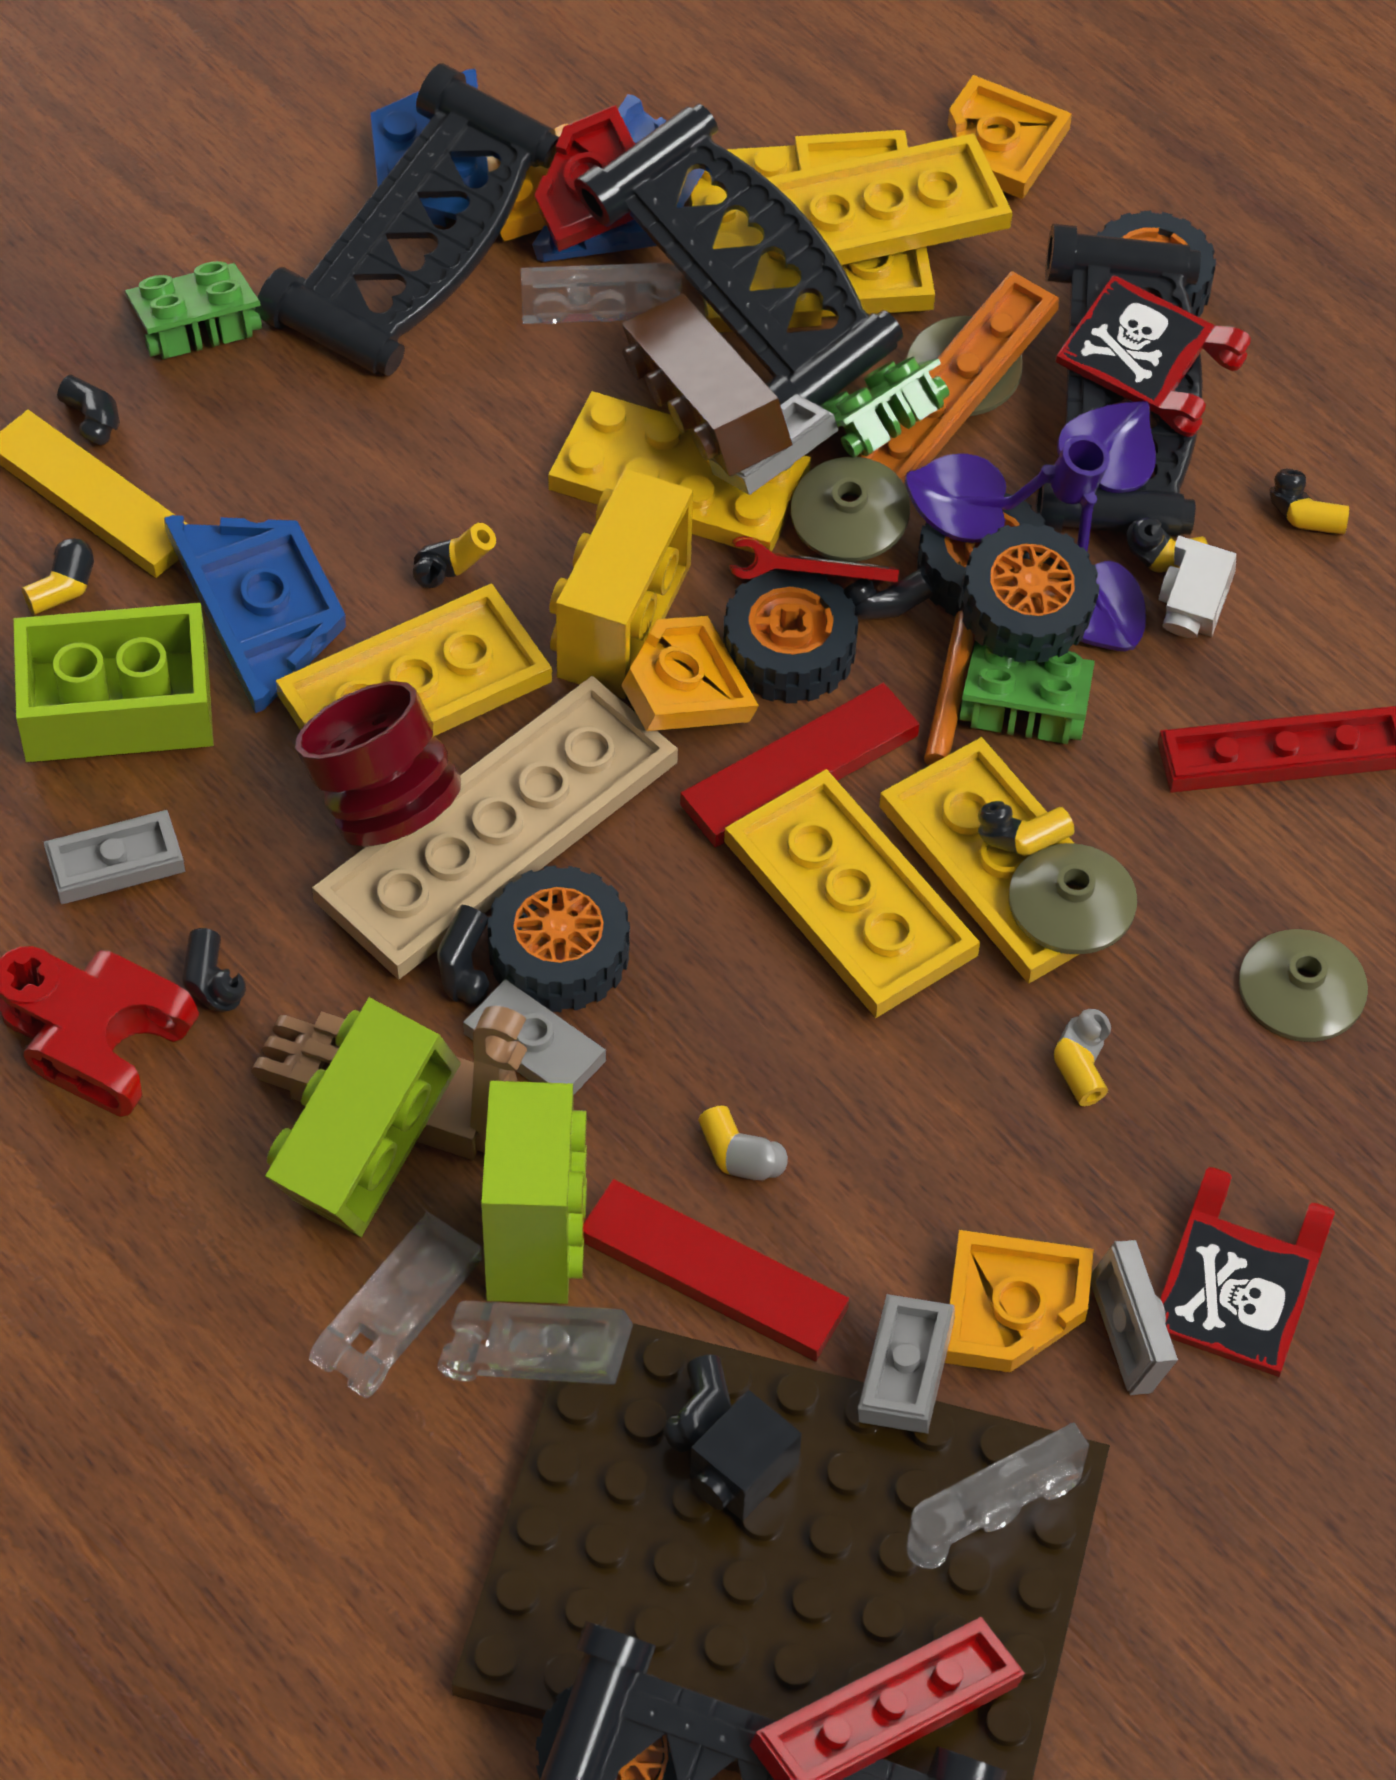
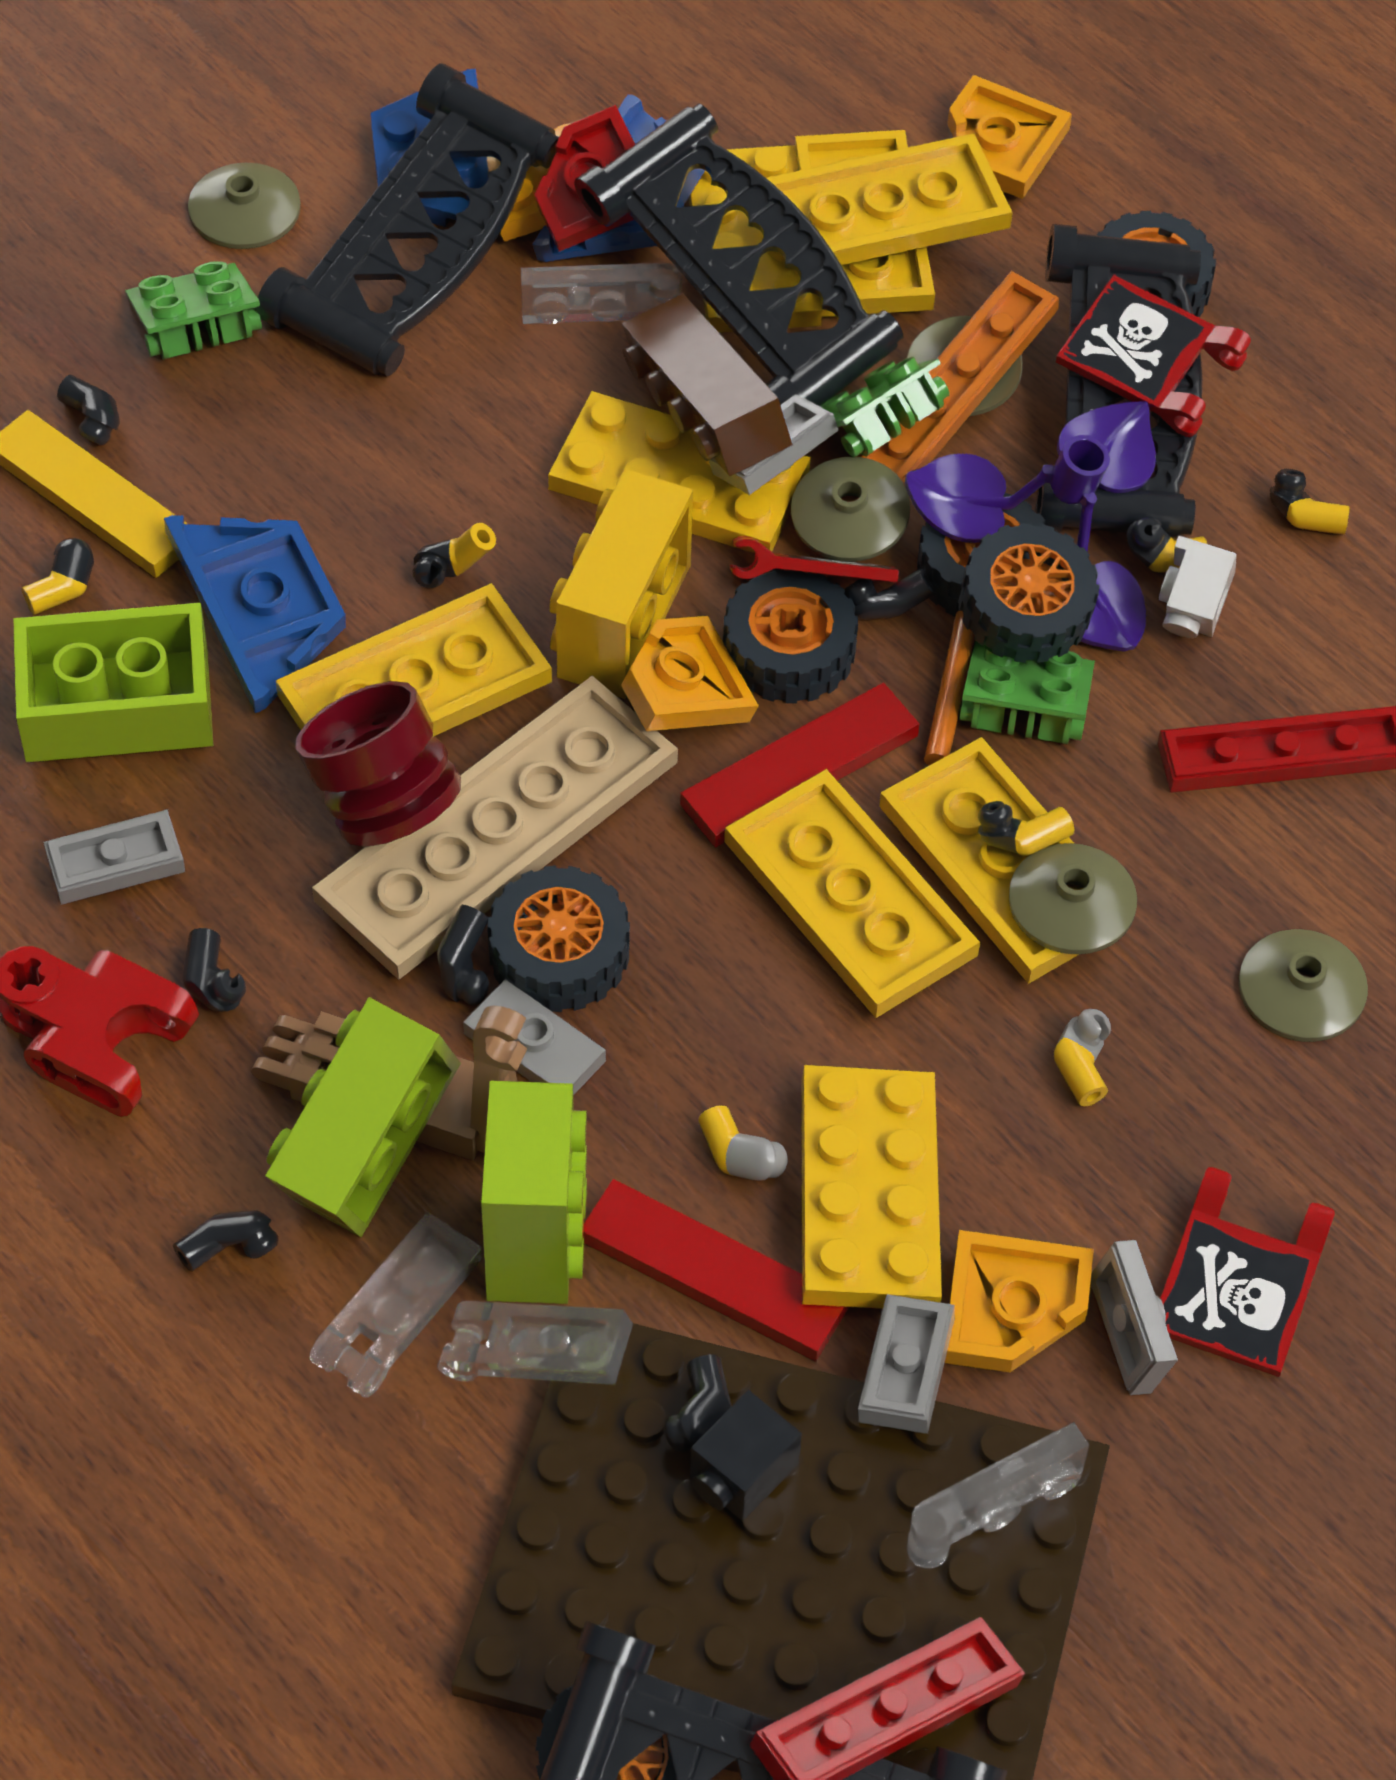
none -> black arm [173,1210,279,1272]
none -> olive dish [188,163,301,249]
none -> yellow plate [802,1065,942,1309]

